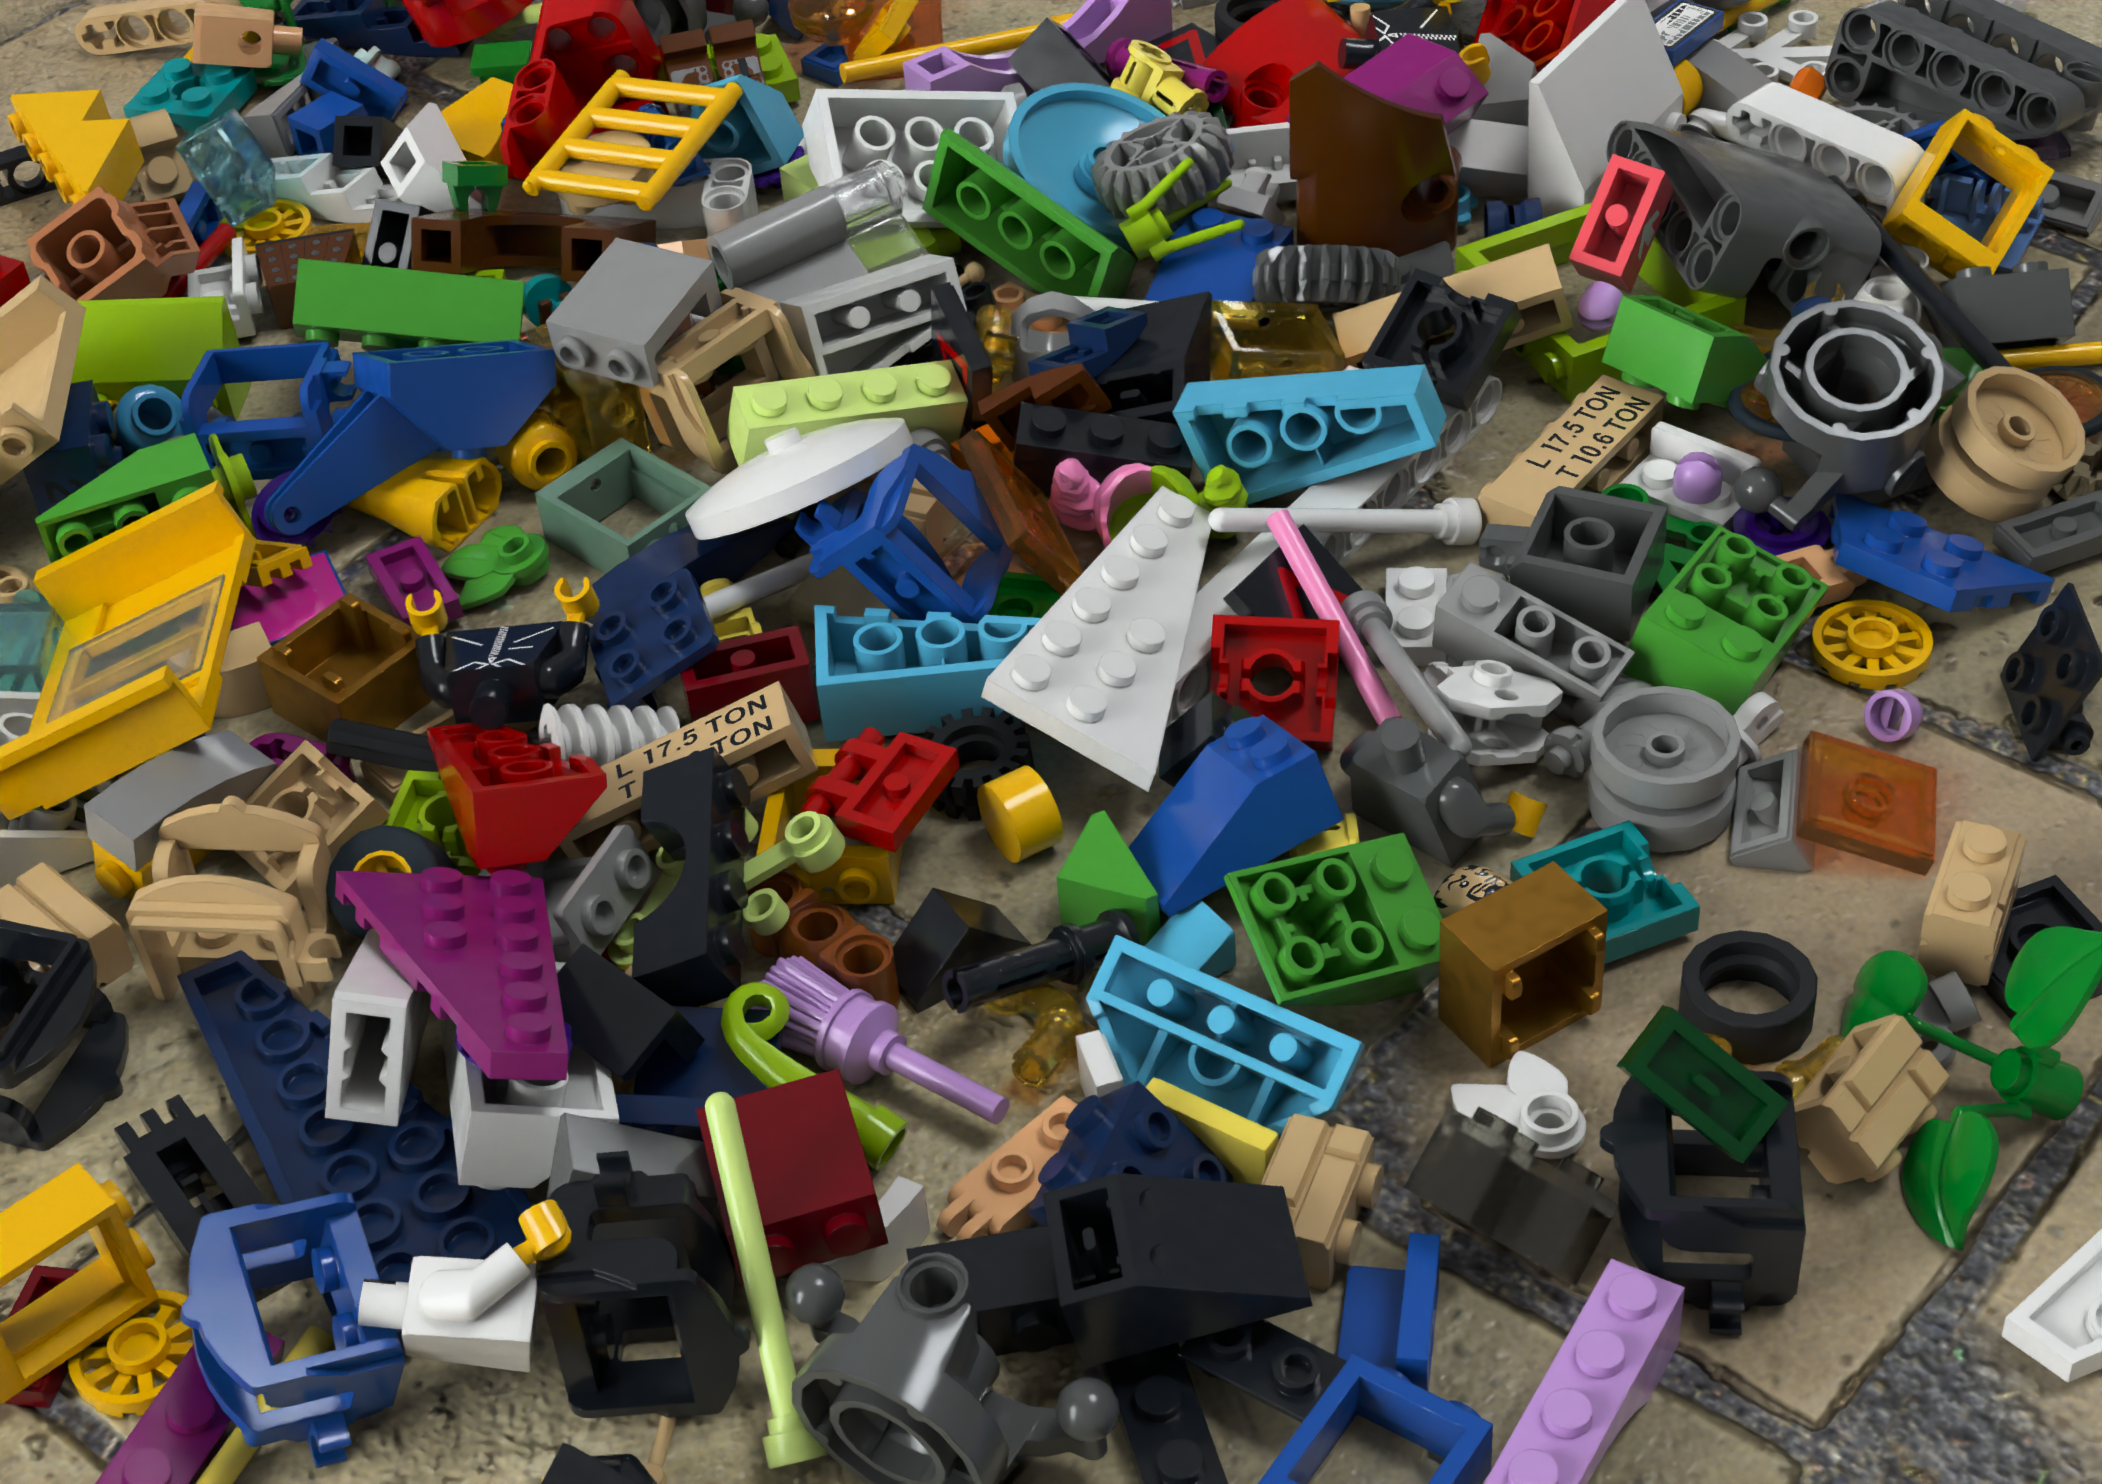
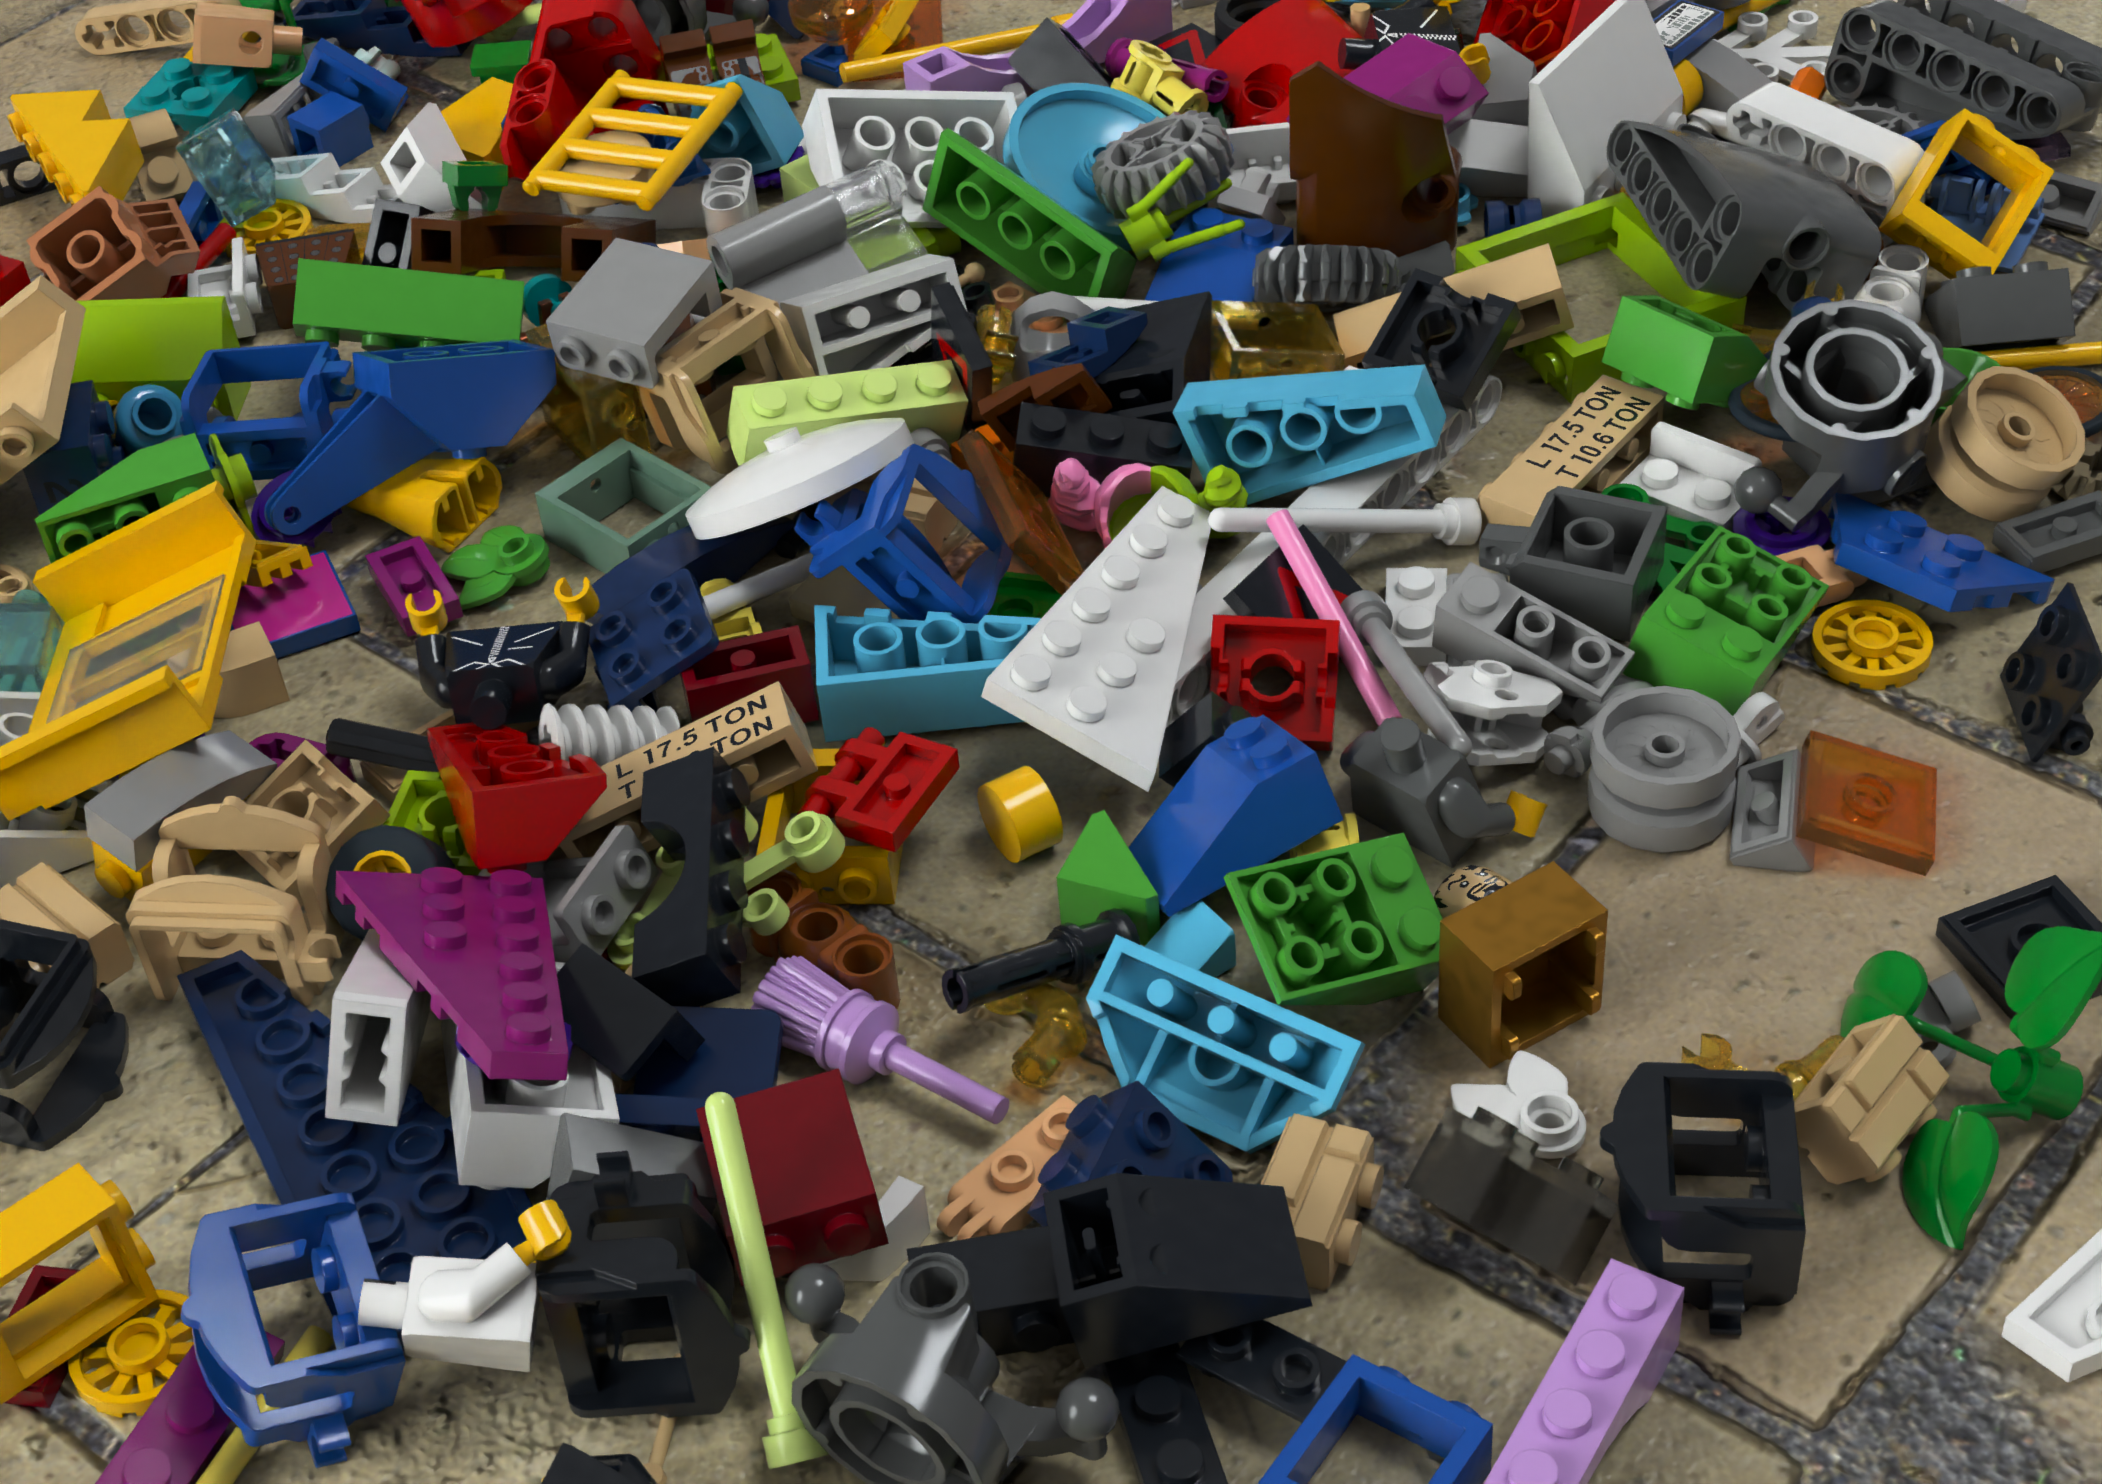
black hinge [114,1094,295,1303] -> none
pearl gold container [256,593,432,743] -> none
black brick [332,115,404,179] -> none
yellow head [495,409,579,490] -> none
lime plant [721,982,910,1171] -> none
black slope [893,888,1032,1013] -> none
black tyre [925,707,1035,821] -> none
white tile [1076,1030,1124,1098] -> none
light yellow tile [1146,1077,1279,1184] -> none
blue panel [1337,1233,1440,1392] -> none
teal brick [1510,820,1700,964] -> none
coral brick [1568,154,1674,293] -> none
lavender hinge [1577,281,1624,332] -> none
dark green plate [1616,1005,1789,1164] -> none
lavender hinge [1672,452,1722,504] -> none
black tyre [1678,930,1818,1065] -> none
black bar [1828,175,2013,370] -> none
lavender hinge [1864,689,1923,742] -> none
tan brick [1917,819,2026,987] -> none

